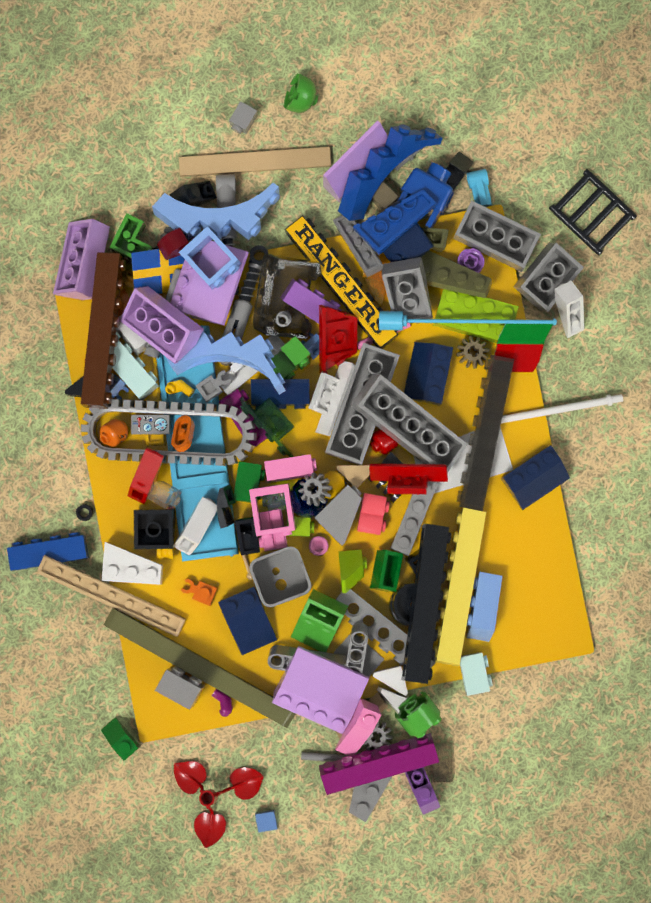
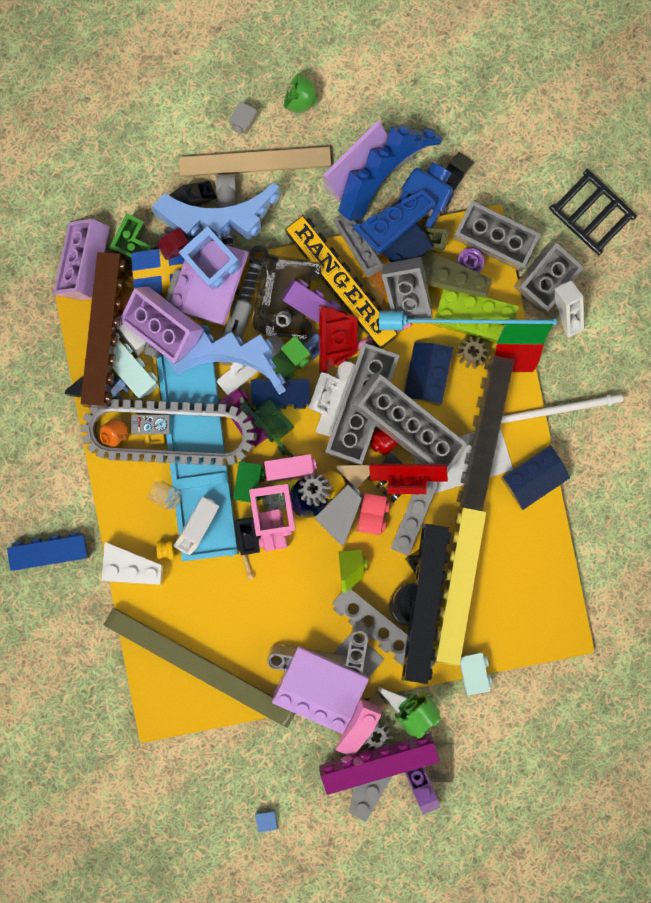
tan tile [36,555,186,637] -> none
black axle [76,504,94,521] -> none
green slope [101,717,141,761] -> none
slope [127,448,164,504] -> none
black slope [134,509,175,549] -> none
light grey brick [155,666,205,710] -> none
yellow arm [165,380,195,397] -> none
orange plate [171,415,195,452] -> none
red plant [174,761,264,848] -> none
orange plate [181,579,218,606] -> none
light grey plate [196,370,232,403] -> none
magenta arm [212,689,233,717] -> none
black slope [217,484,236,529] -> none
dark blue slope [218,587,277,655] -> none
light grey piece [249,546,312,607] -> none
lime brick [287,516,314,537] -> none
bright green slope [291,589,348,652] -> none
light grey bar [301,752,349,762] -> none
bright pink tile [309,536,328,556] -> none
green brick [370,550,403,592] -> none
dark tan brick [371,182,398,211] -> none
white slope [372,665,408,696] -> none
medium azure piece [466,169,492,207] -> none
light blue wedge [466,572,502,642] -> none

